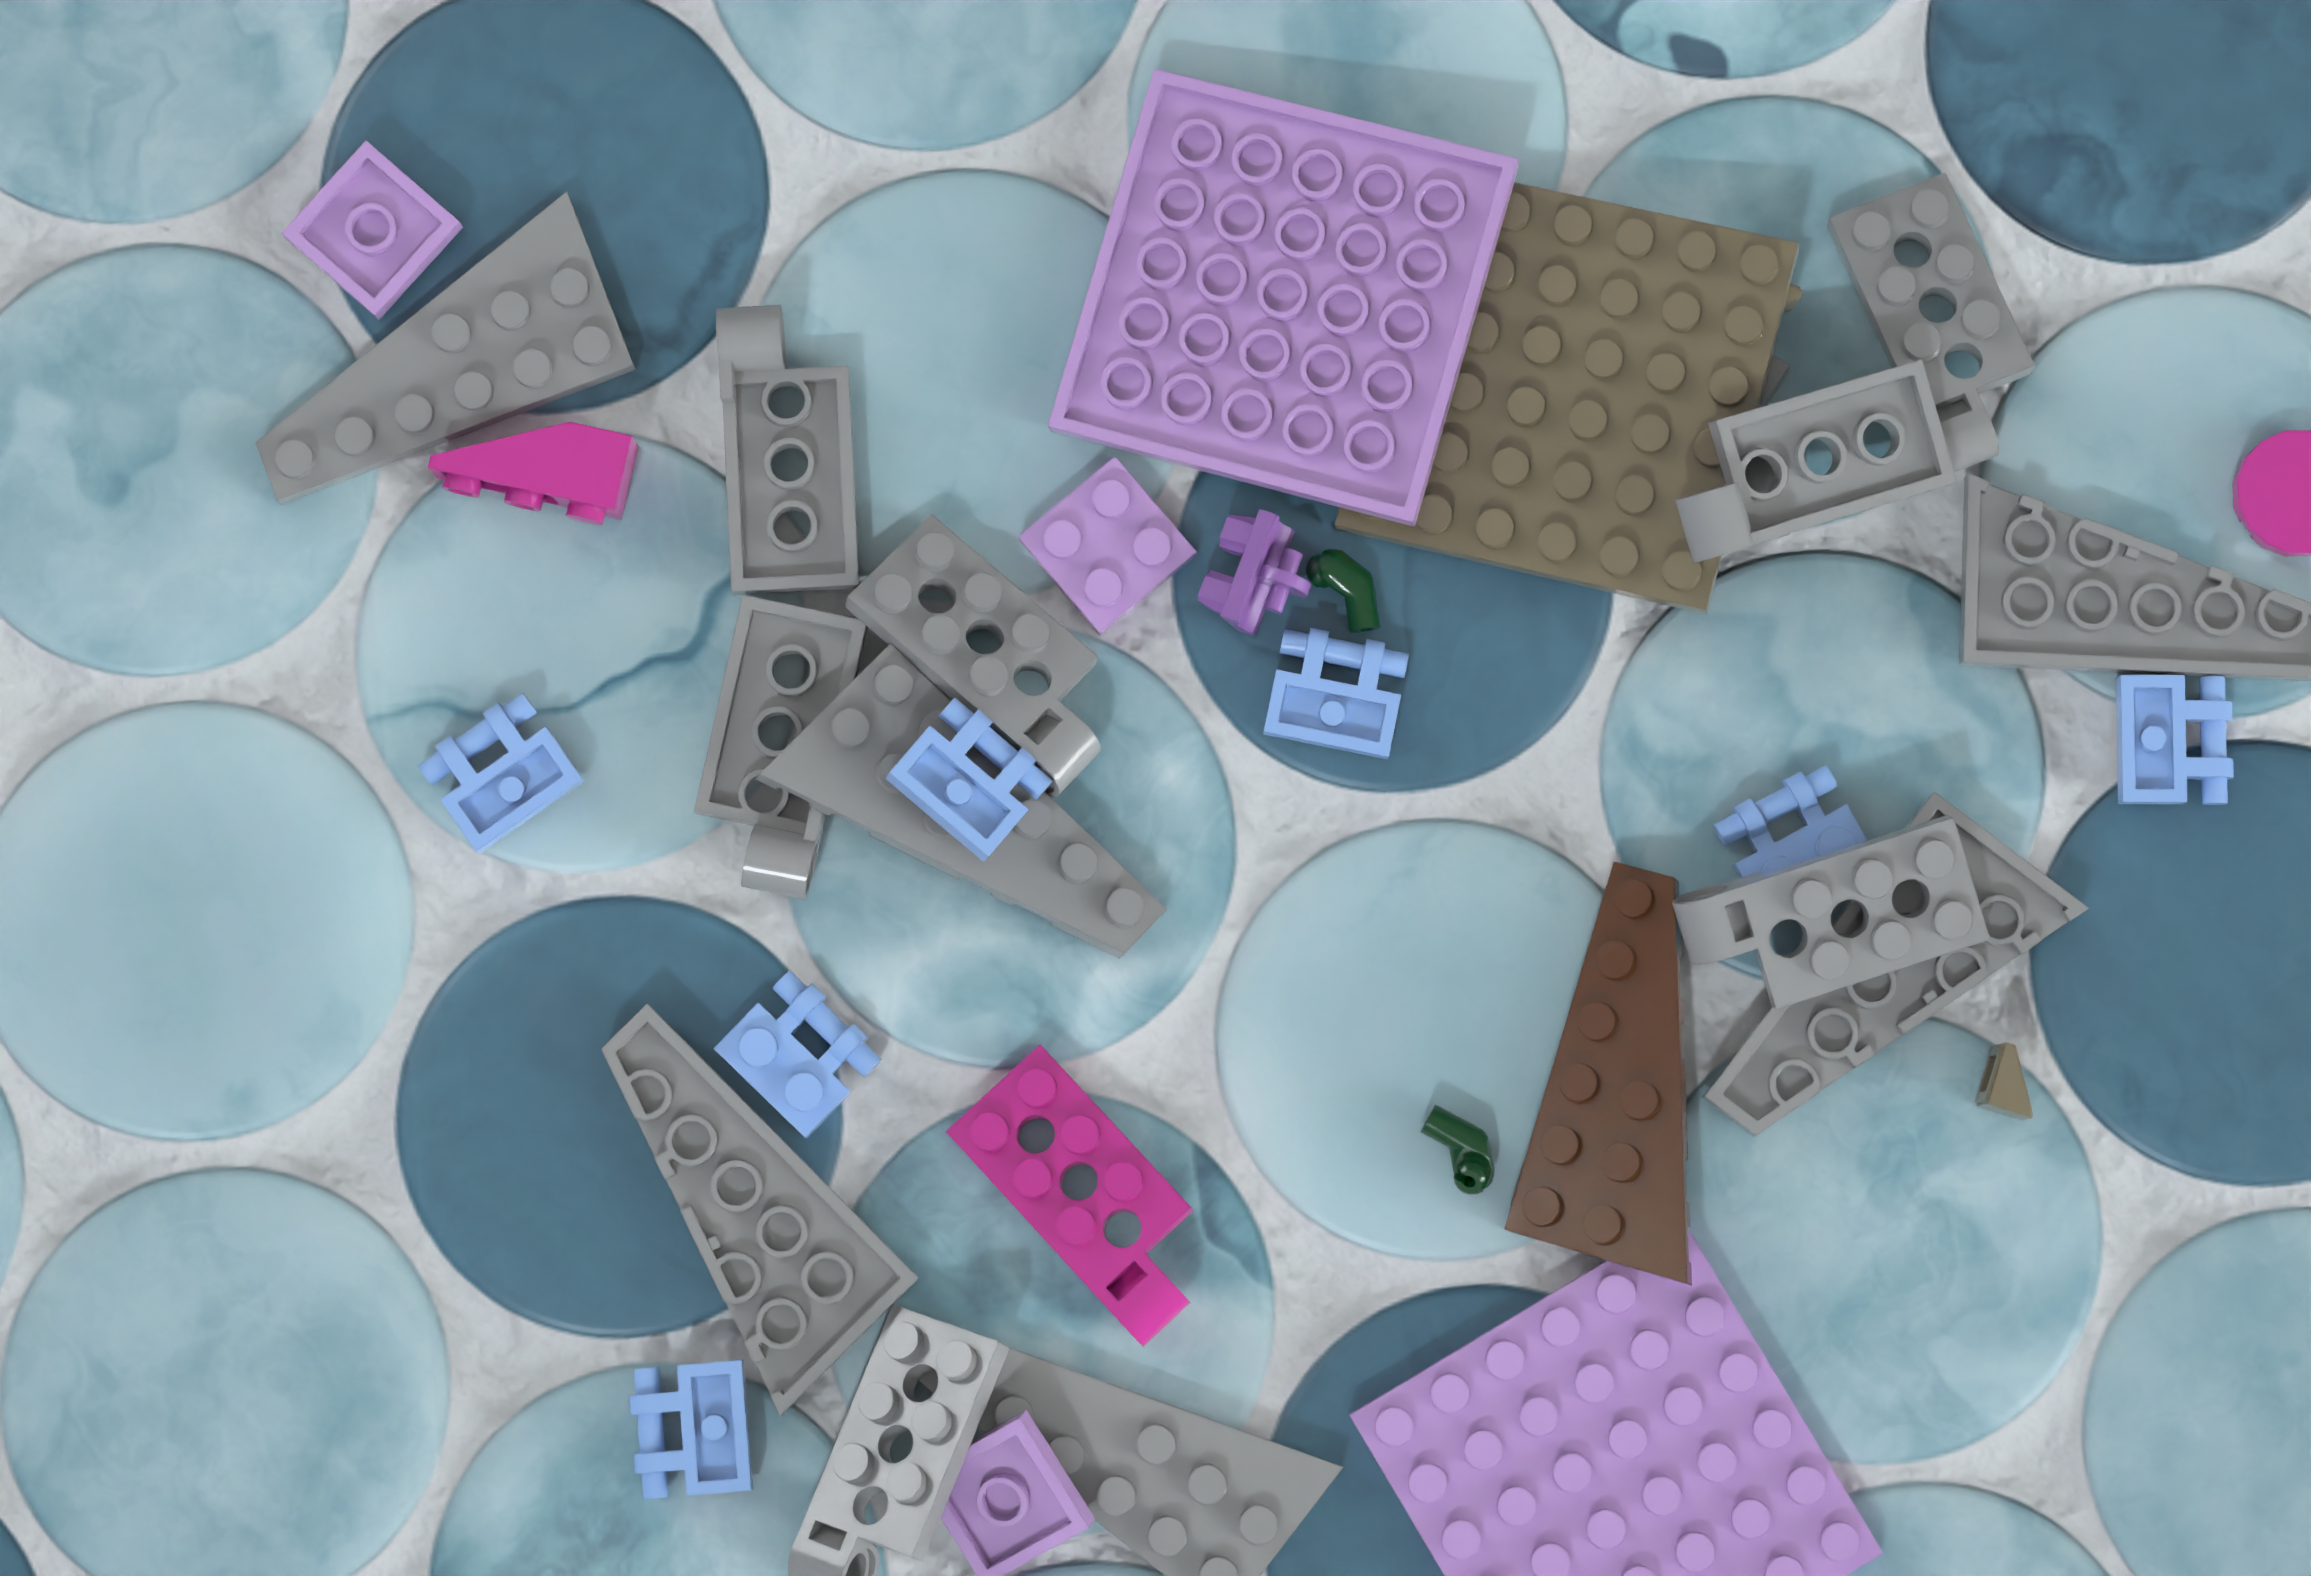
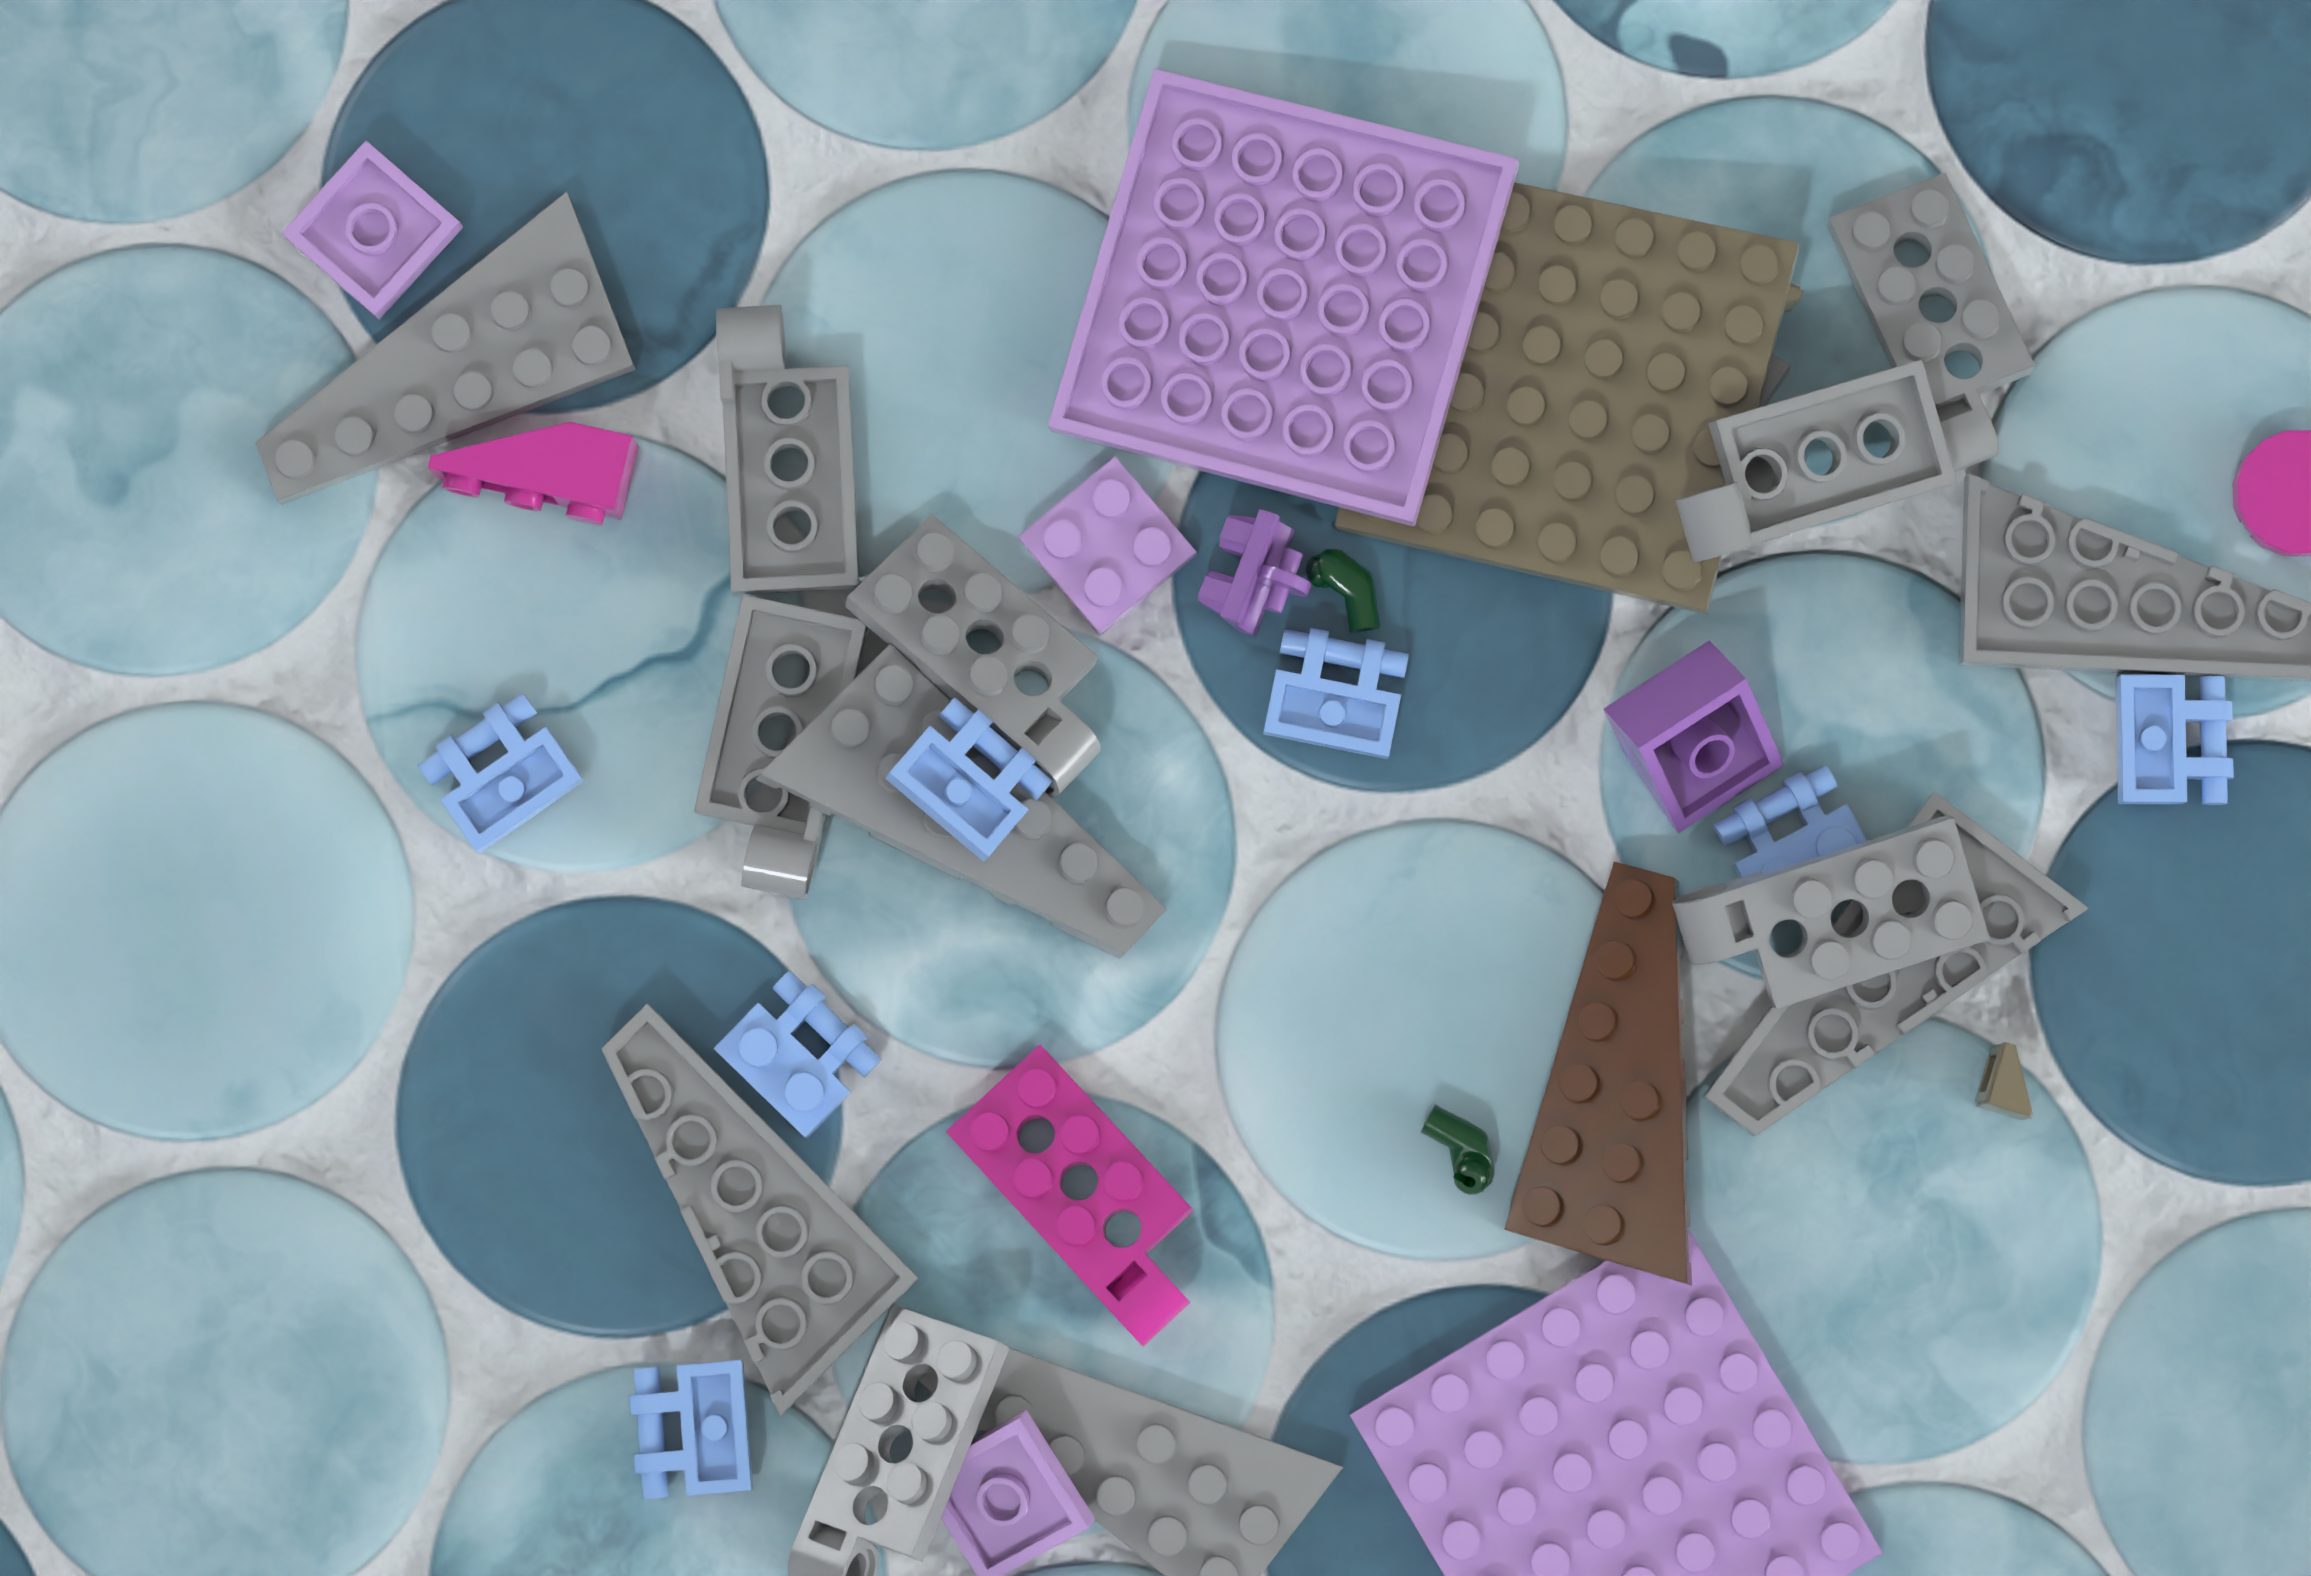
none -> medium lavender slope [1603,640,1784,833]

